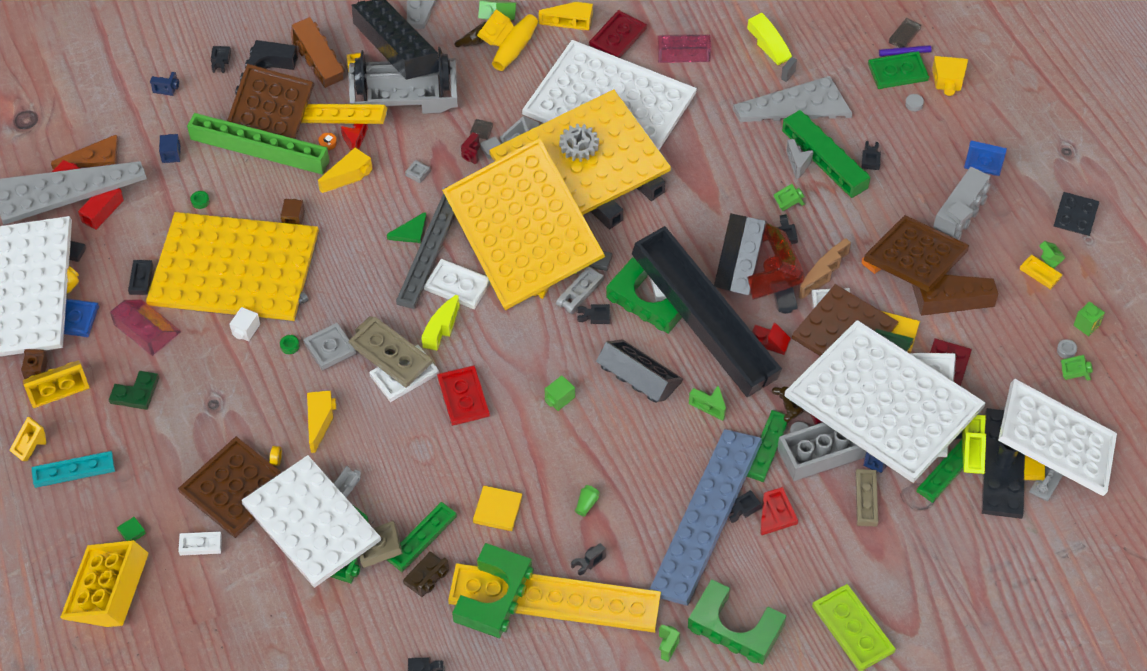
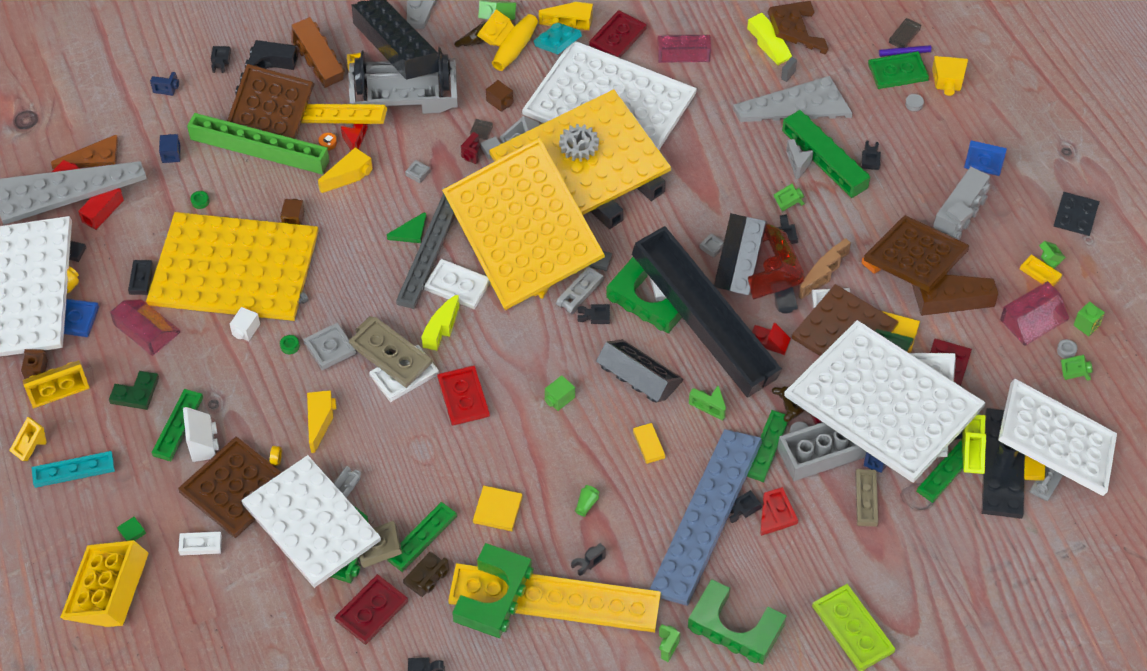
none -> green plate [151,389,203,462]
none -> white slope [183,407,219,462]
none -> dark red plate [334,574,408,645]
none -> reddish brown brick [486,80,514,112]
none -> teal plate [533,22,582,54]
none -> yellow tile [633,423,665,464]
none -> light grey tile [699,233,724,258]
none -> reddish brown wing [767,1,829,54]
none -> clear pink slope [1000,281,1069,346]

